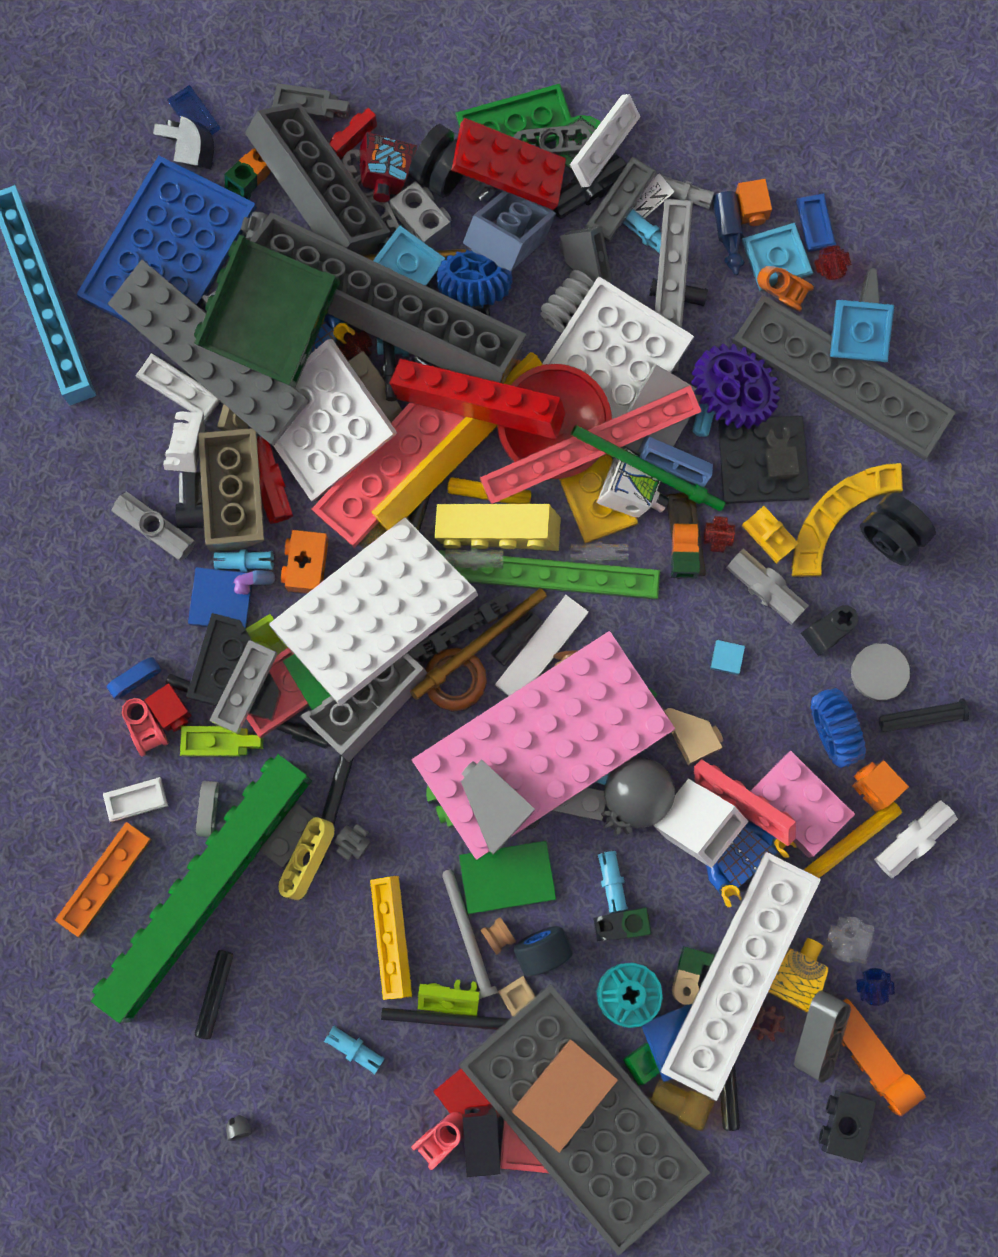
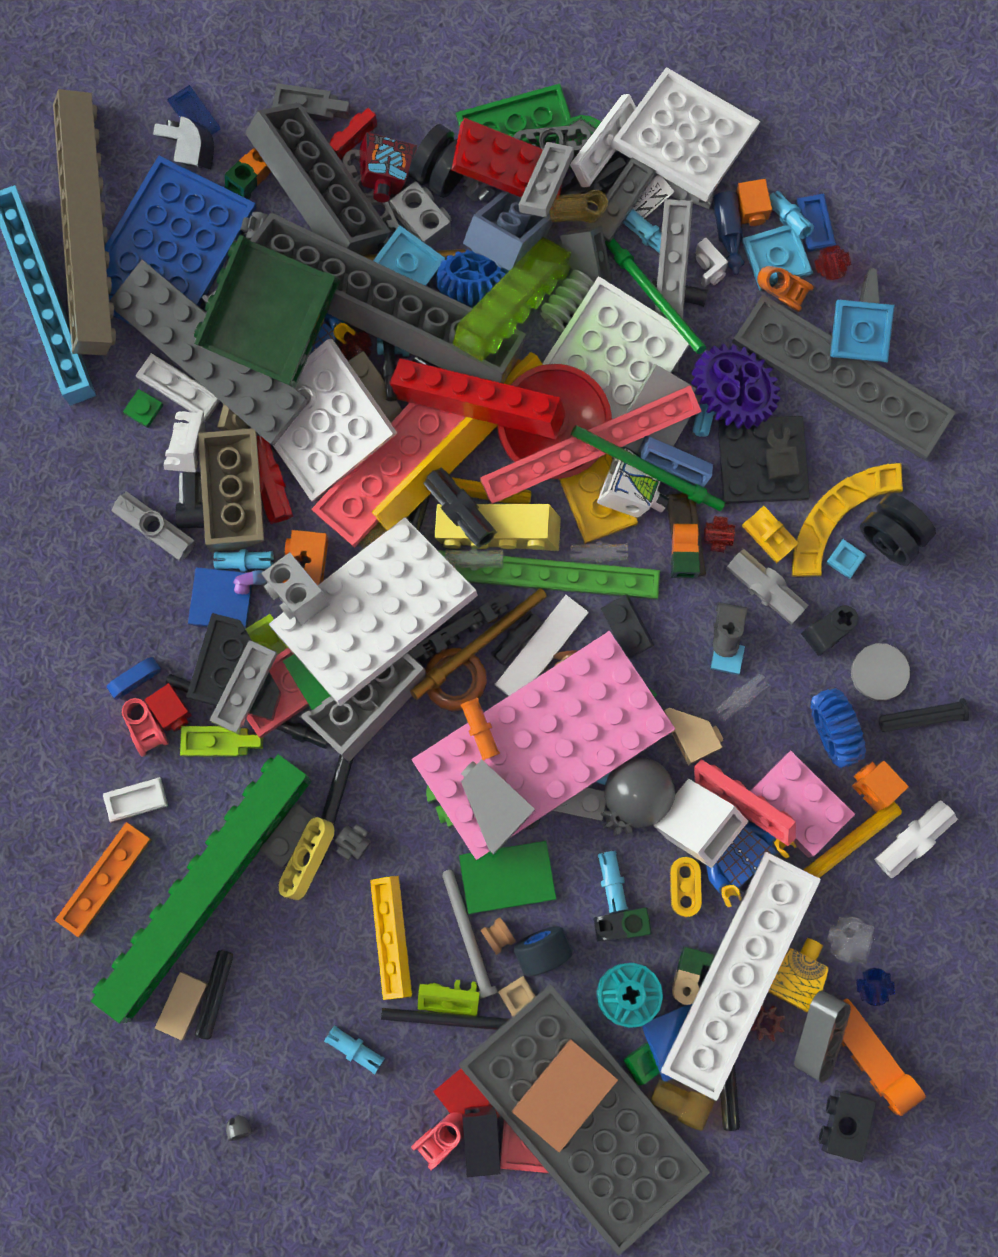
light grey beam [196,781,219,837] -> none
none -> dark tan brick [53,89,116,355]
none -> green plate [123,389,163,428]
none -> tan tile [155,972,208,1040]
none -> light grey brick [262,552,330,625]
none -> black piece [423,467,497,548]
none -> clear neon green brick [452,237,571,362]
none -> orange pin [460,698,500,760]
none -> light grey plate [518,142,574,218]
none -> clear yellow piece [549,190,608,223]
none -> black plate [601,594,655,659]
none -> green bar [605,238,706,354]
none -> white plate [611,67,760,202]
none -> yellow plate [670,857,702,917]
none -> white bracket [695,238,728,288]
none -> dark grey piece [712,602,747,657]
none -> clear pin [713,673,770,723]
none -> medium azure pin [769,191,814,239]
none -> medium azure tile [826,539,866,579]

